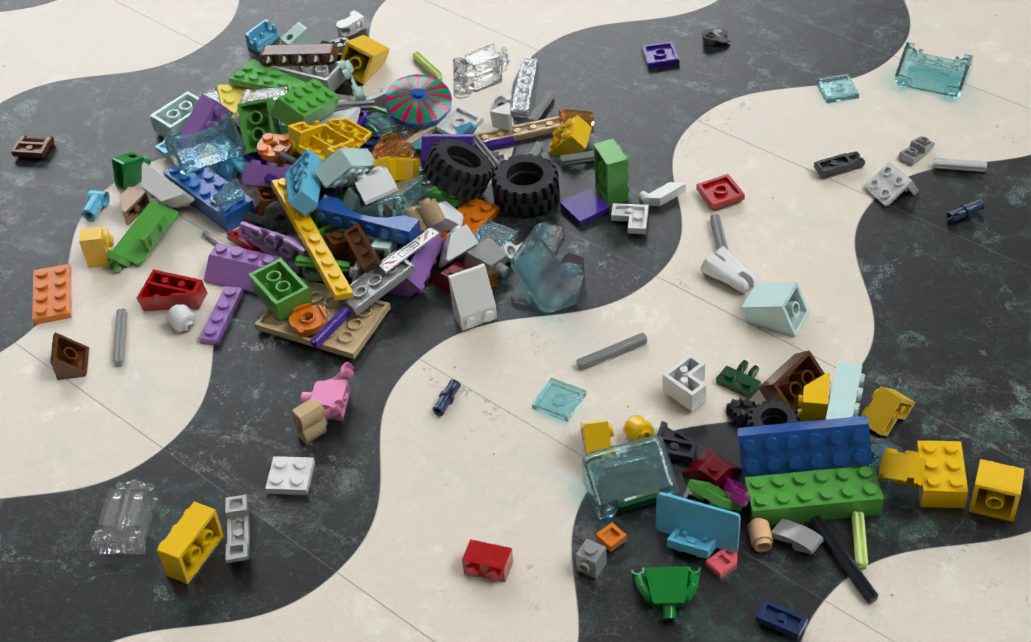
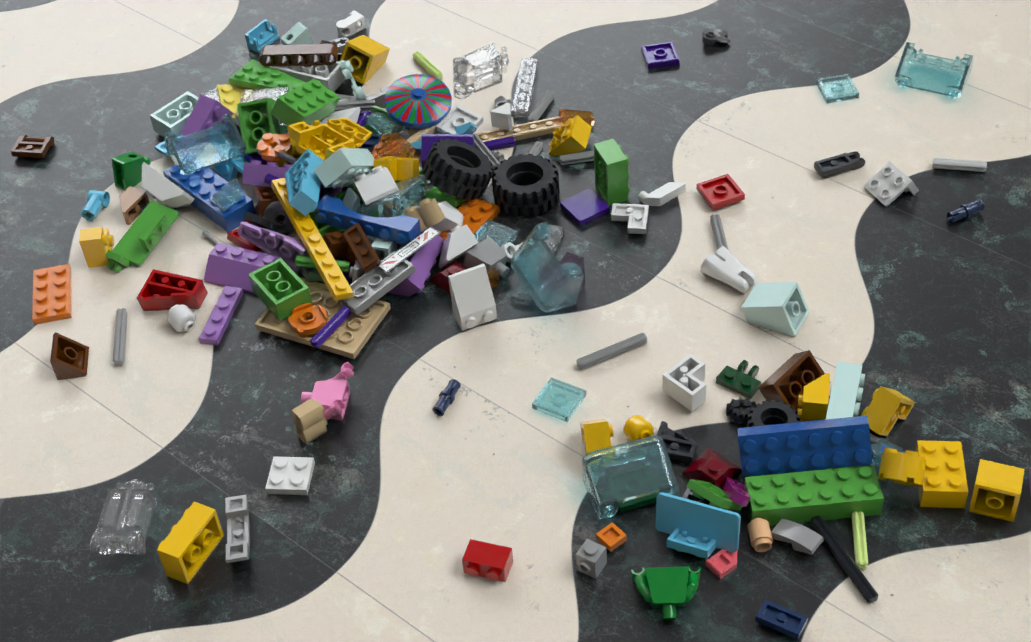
light grey slope [898,136,935,165] -> none

